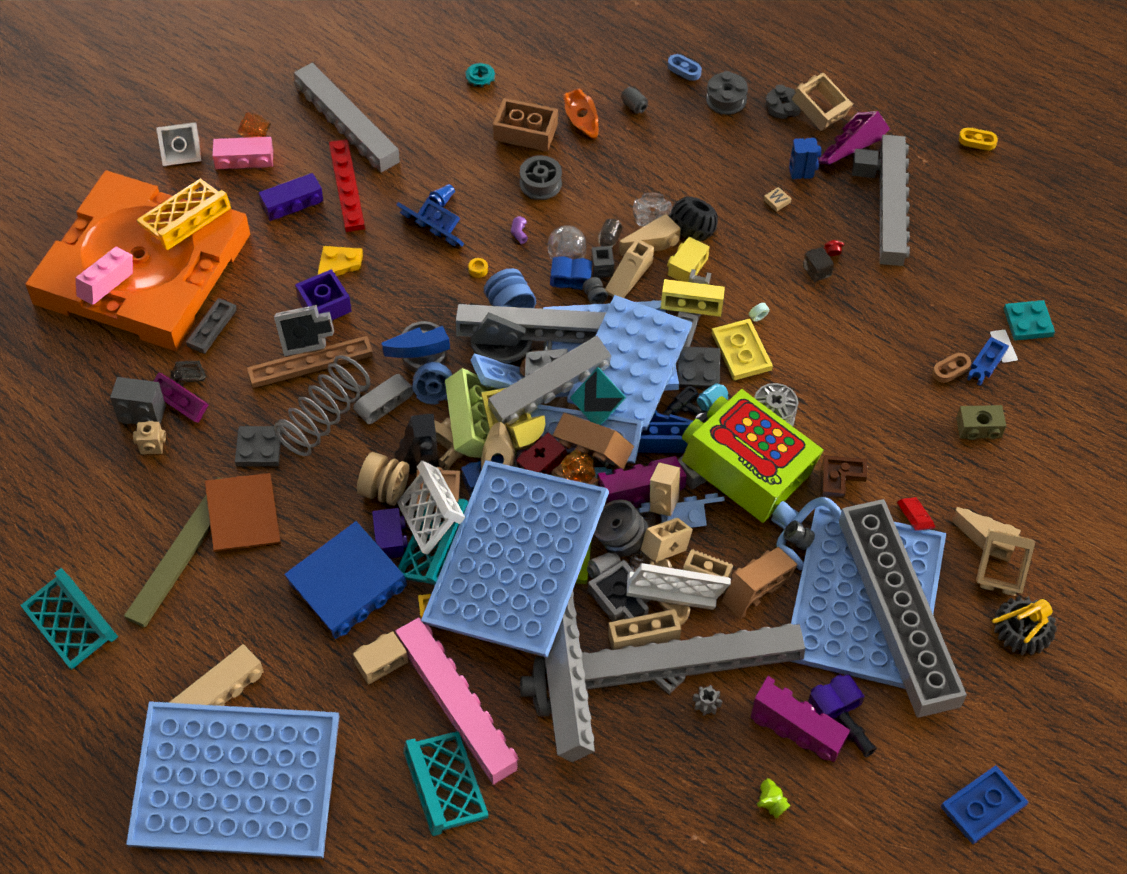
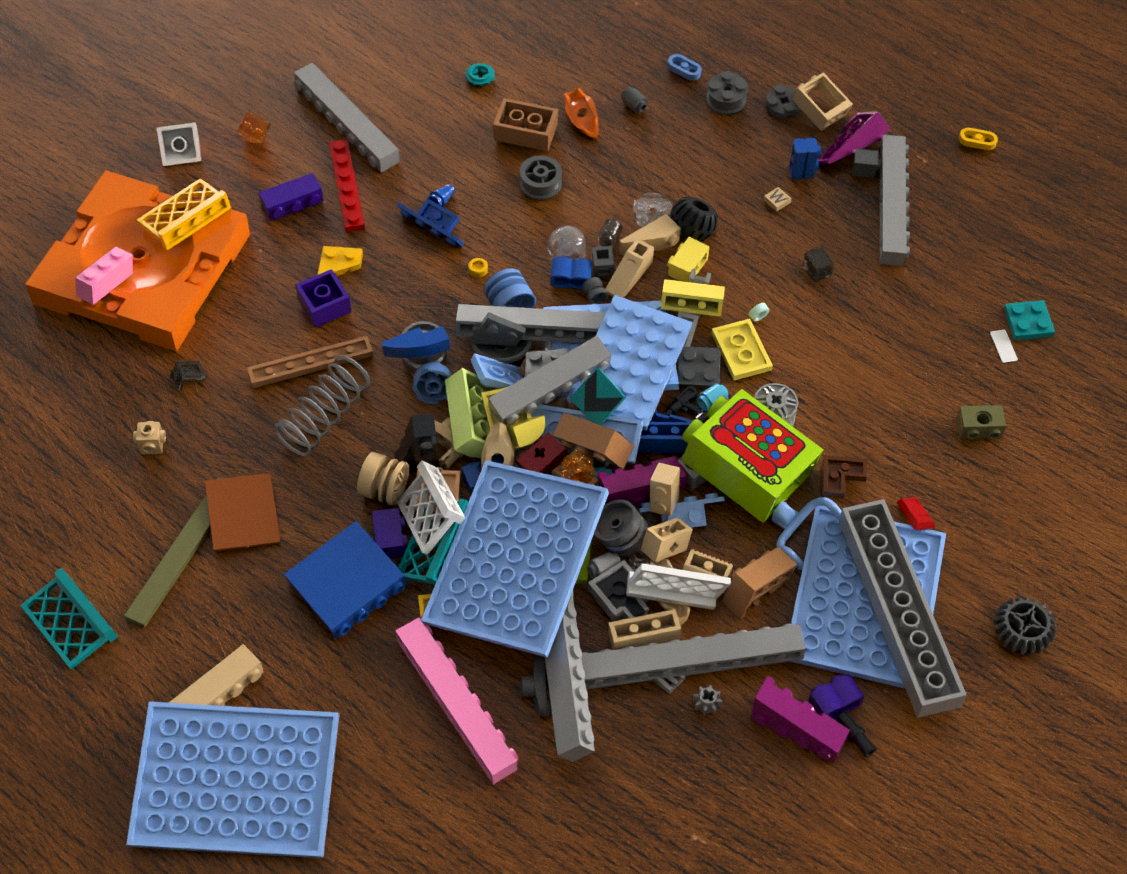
dark grey brick [110,377,166,424] -> none
magenta plate [153,372,209,423] -> none
dark grey plate [186,298,237,354] -> none
bright pink brick [213,137,273,169] -> none
dark grey plate [235,426,282,466] -> none
piece [274,305,334,356] -> none
light grey beam [353,374,413,424] -> none
tan brick [353,631,408,685] -> none
teal fence [403,731,489,836] -> none
medium lavender arm [511,216,528,244] -> none
lime animal [757,778,790,818] -> none
dark grey wheel [783,520,815,550] -> none
red plate [822,240,844,256] -> none
medium nougat plate [932,353,971,383] -> none
blue plate [941,765,1028,845] -> none
tan slope [952,507,1021,562] -> none
blue plate [967,337,1009,386] -> none
tan window [976,529,1035,596] -> none
yellow plant [992,599,1052,643] -> none

